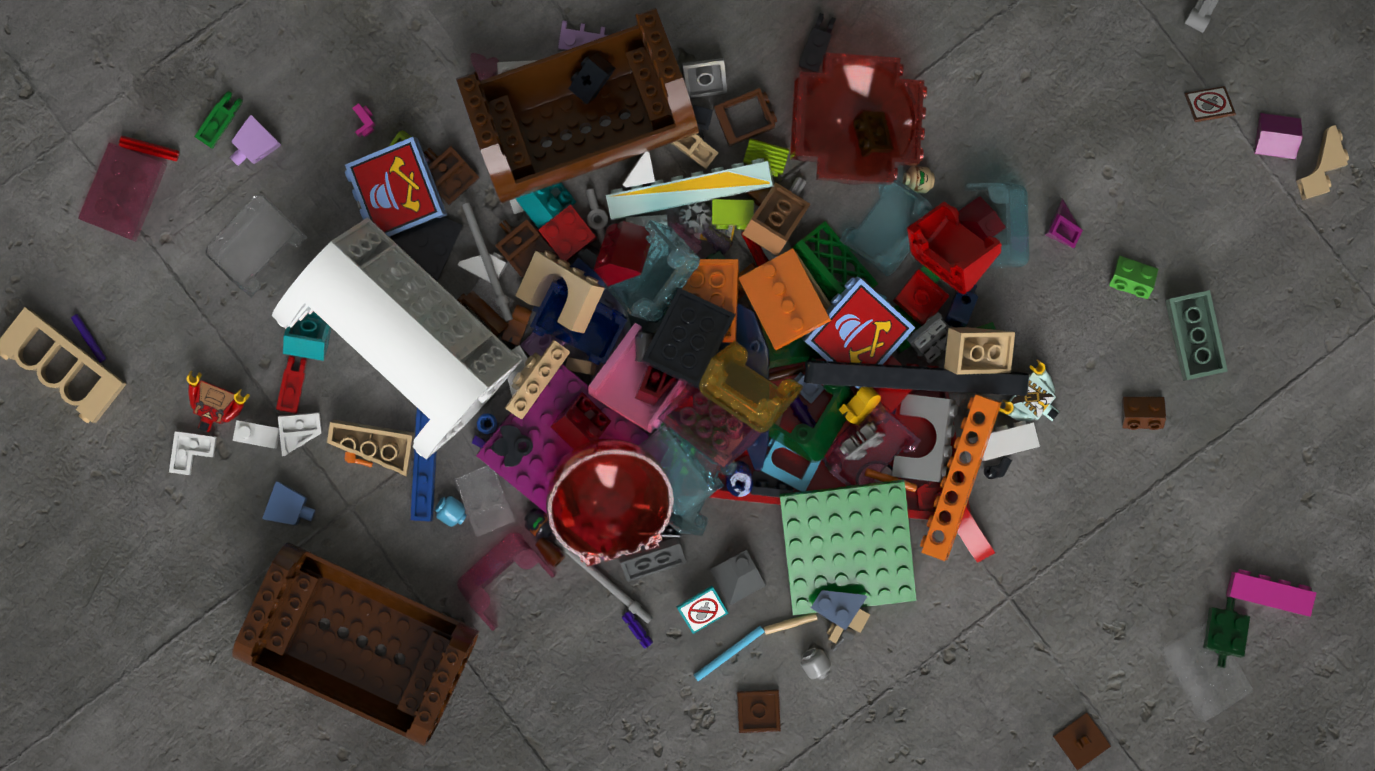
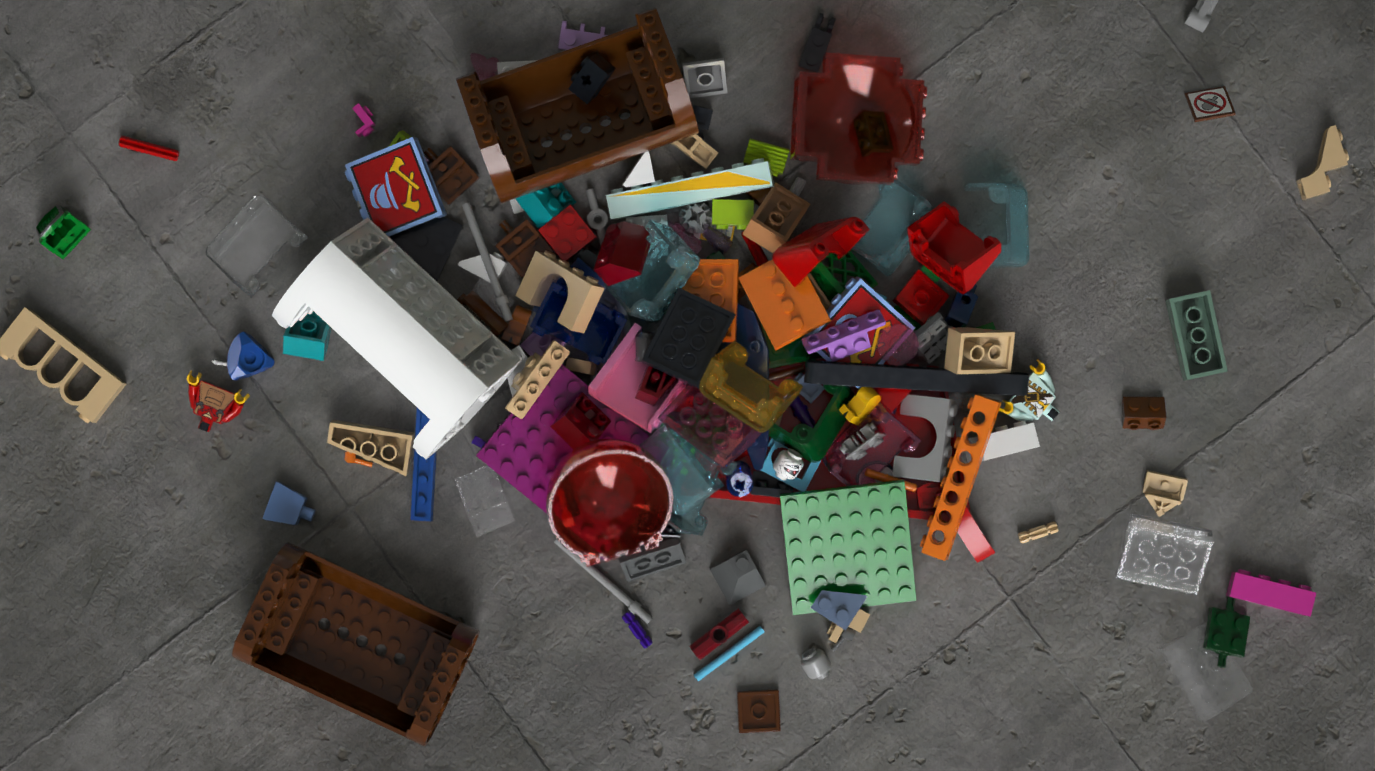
dark purple piece [71,314,107,363] -> none
clear pink slope [78,143,167,242] -> none
white plate [169,431,217,475] -> none
green hinge [194,91,243,149] -> none
lavender torso [230,115,281,166] -> none
white brick [233,420,280,449] -> none
red hinge [276,355,308,414] -> none
white wing [278,412,322,456] -> none
medium azure head [435,496,467,527] -> none
clear pink windscreen [457,532,557,631] -> none
blue cone [477,413,497,434] -> none
black plate [491,425,533,467] -> none
black head [524,508,555,539] -> none
reddish brown cone [535,537,565,567] -> none
piece [676,586,728,634] -> none
reddish brown window [714,88,777,147] -> none
tan piece [764,613,818,635] -> none
tan head [903,166,935,193] -> none
dark red slope [958,196,1006,241] -> none
black arm [984,456,1013,479] -> none
magenta slope [1045,198,1083,248] -> none
reddish brown piece [1053,712,1111,771] -> none
bright green bracket [1109,256,1159,299] -> none
slope [1254,113,1303,160] -> none
none -> green piece [36,205,91,259]
none -> blue hat [212,331,275,380]
none -> dark red piece [689,608,749,660]
none -> red windscreen [772,217,870,287]
none -> white head [773,448,804,481]
none -> medium lavender bracket [802,310,886,362]
none -> clear pink tile [876,323,919,366]
none -> tan axle [1018,521,1059,543]
none -> clear slope [1116,513,1213,595]
none -> tan slope [1142,470,1188,517]

